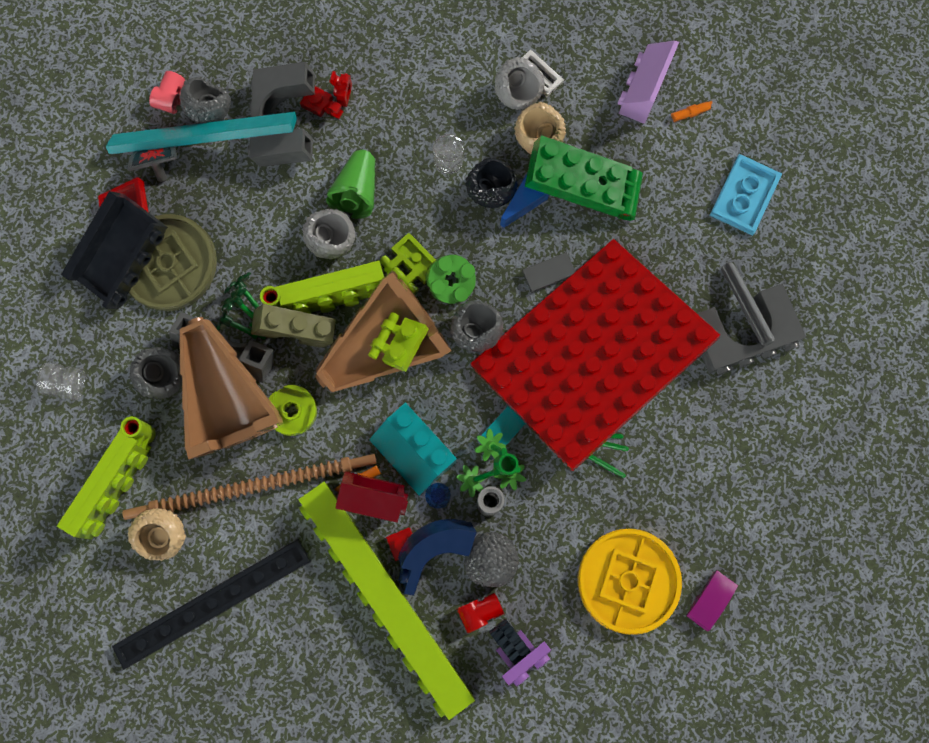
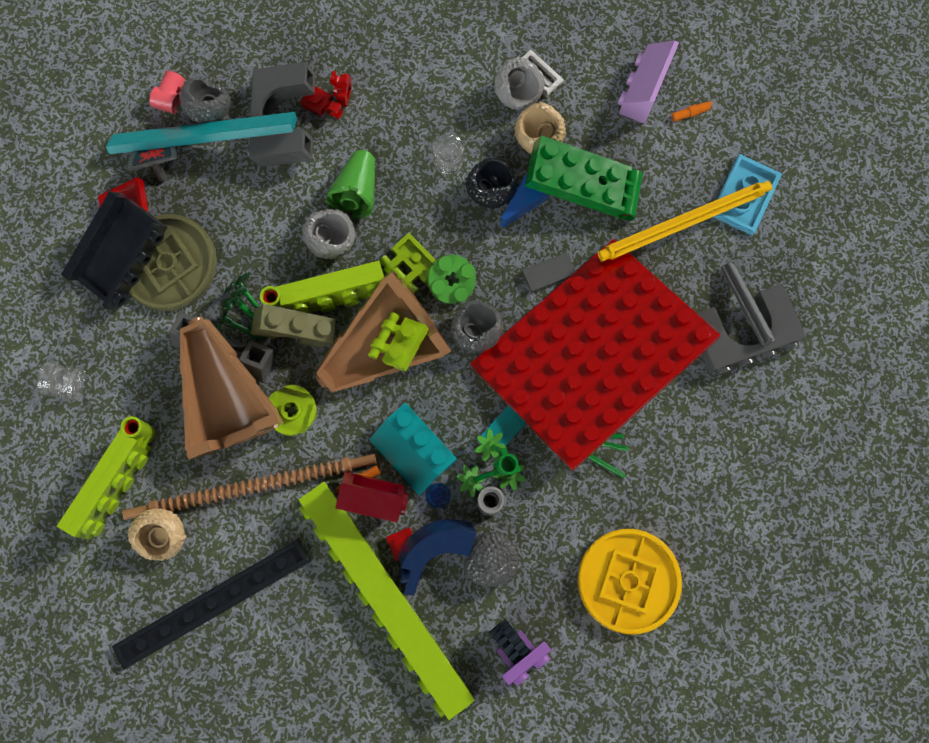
dark grey hair [129,347,182,400] -> none
red piece [456,593,504,633] -> none
magenta slope [686,570,738,632] -> none
none -> yellow piece [598,181,772,262]

